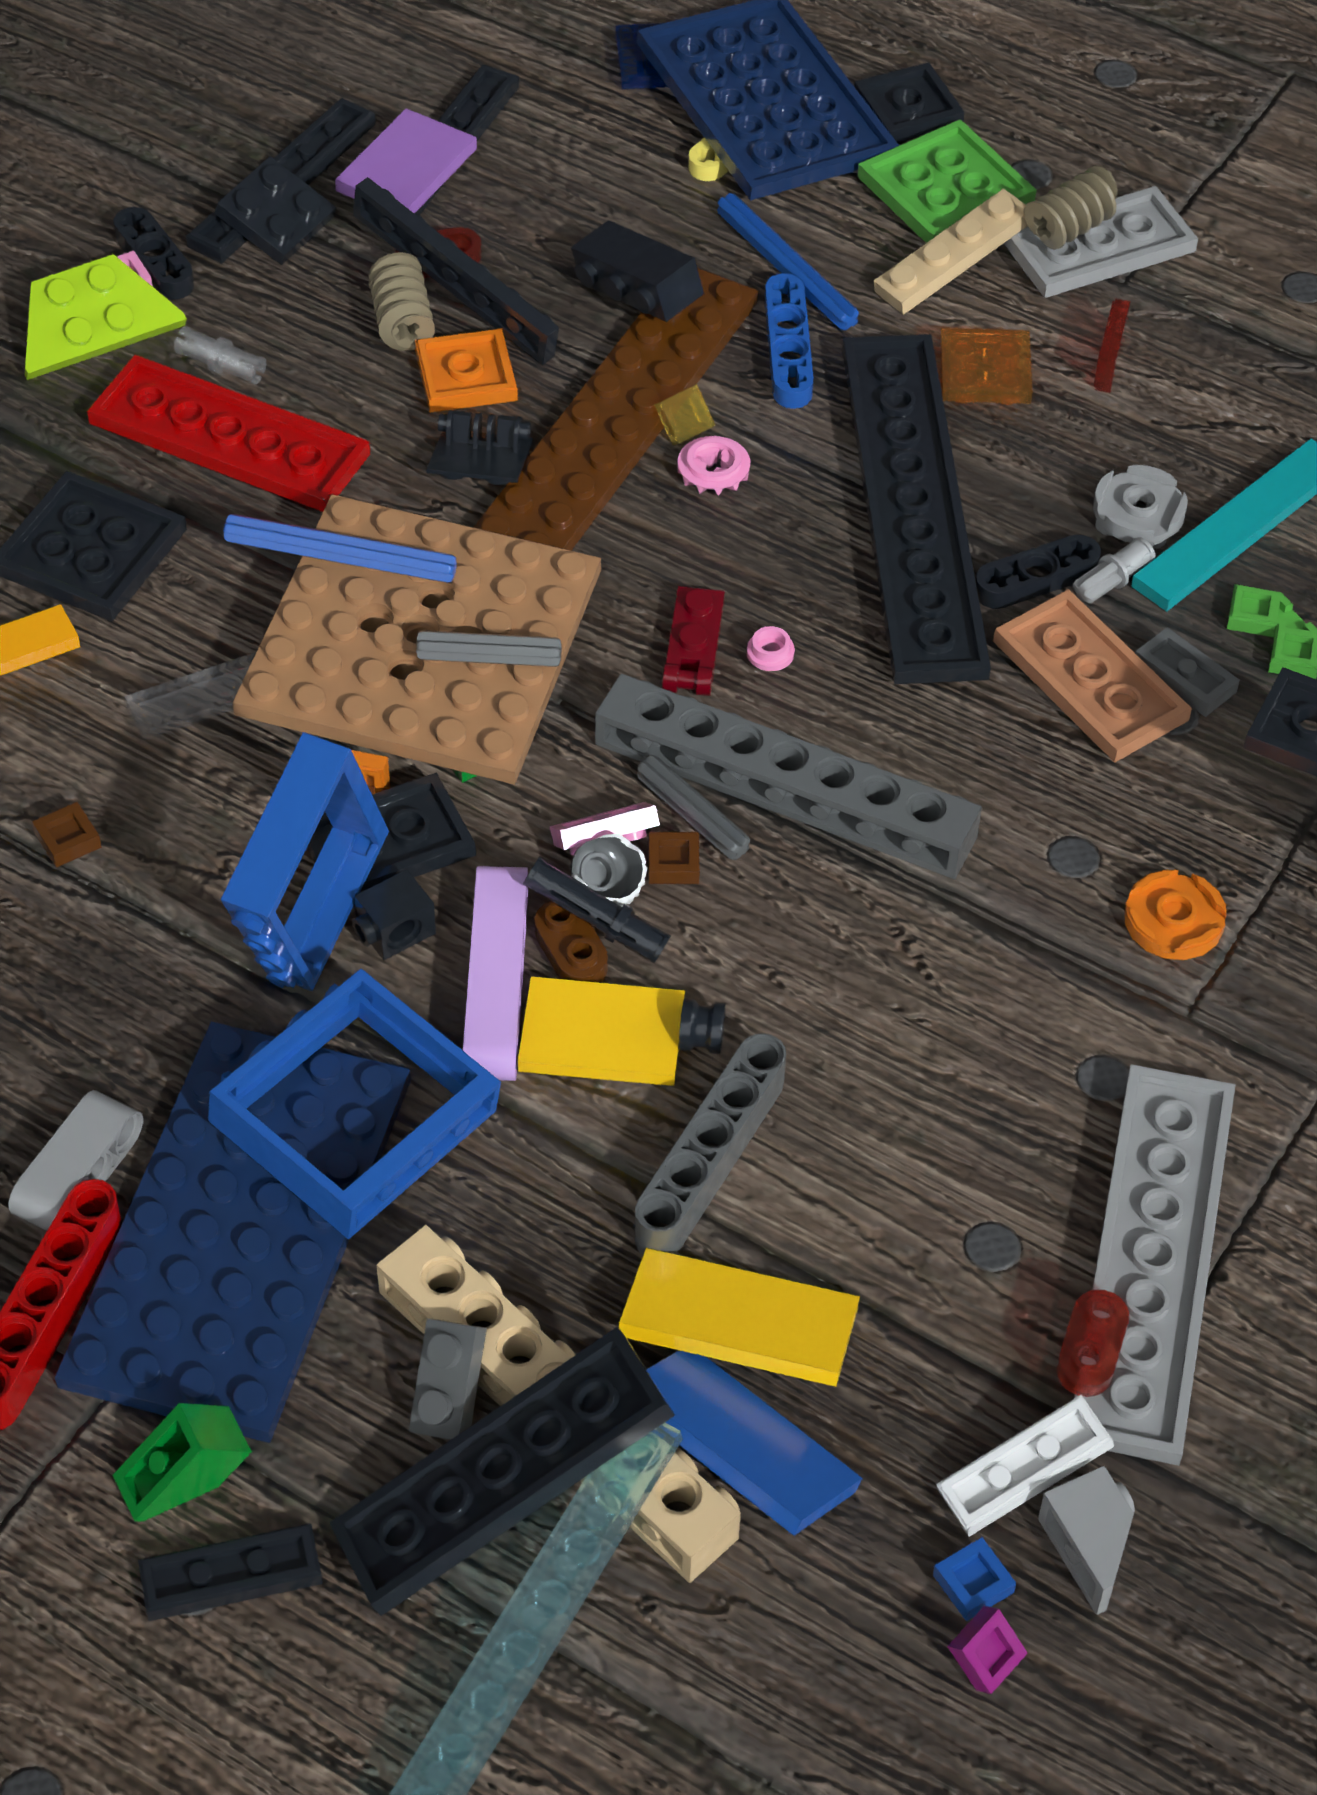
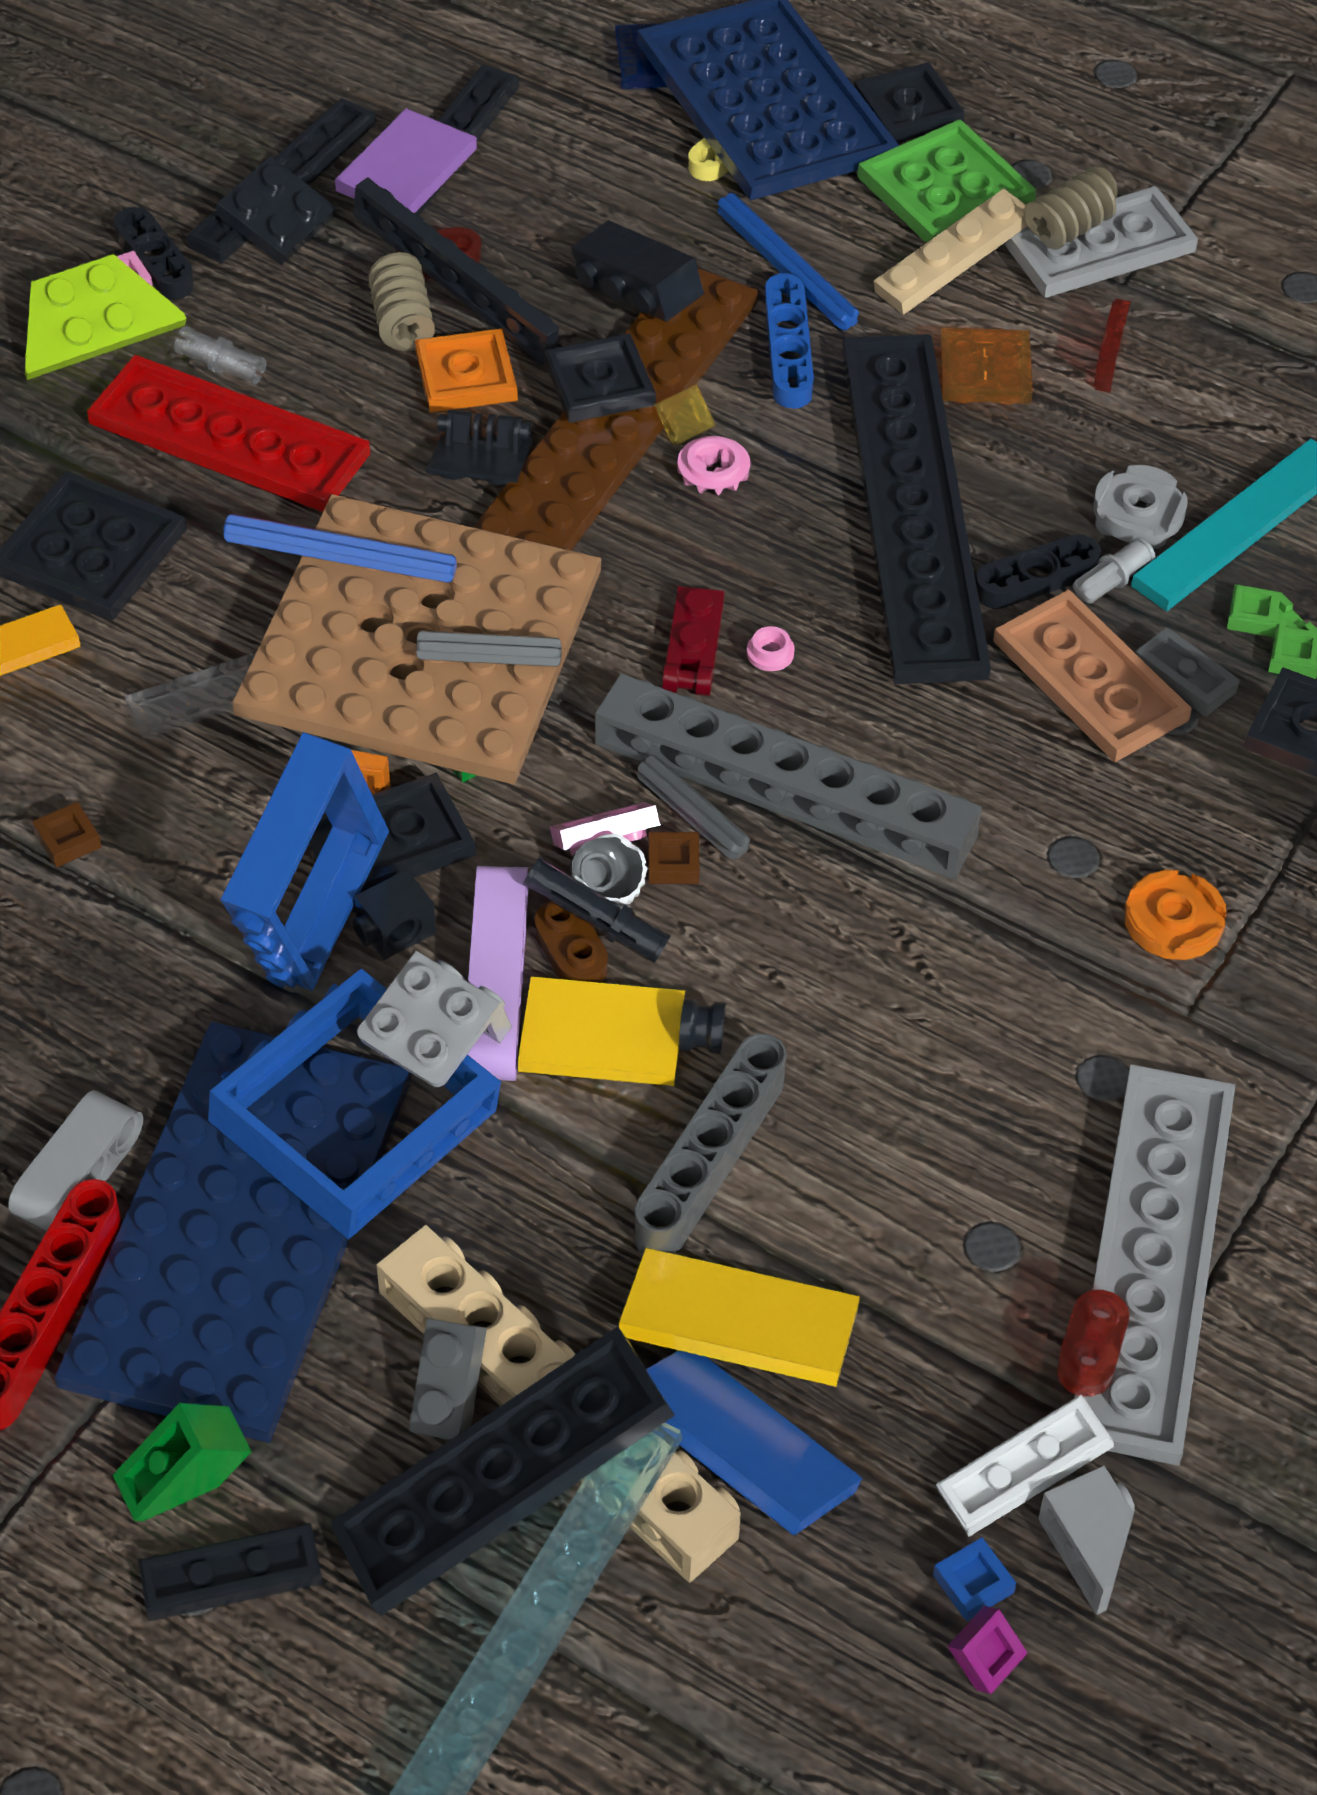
none -> light grey bracket [357,951,512,1087]
none -> black tile [544,333,656,423]

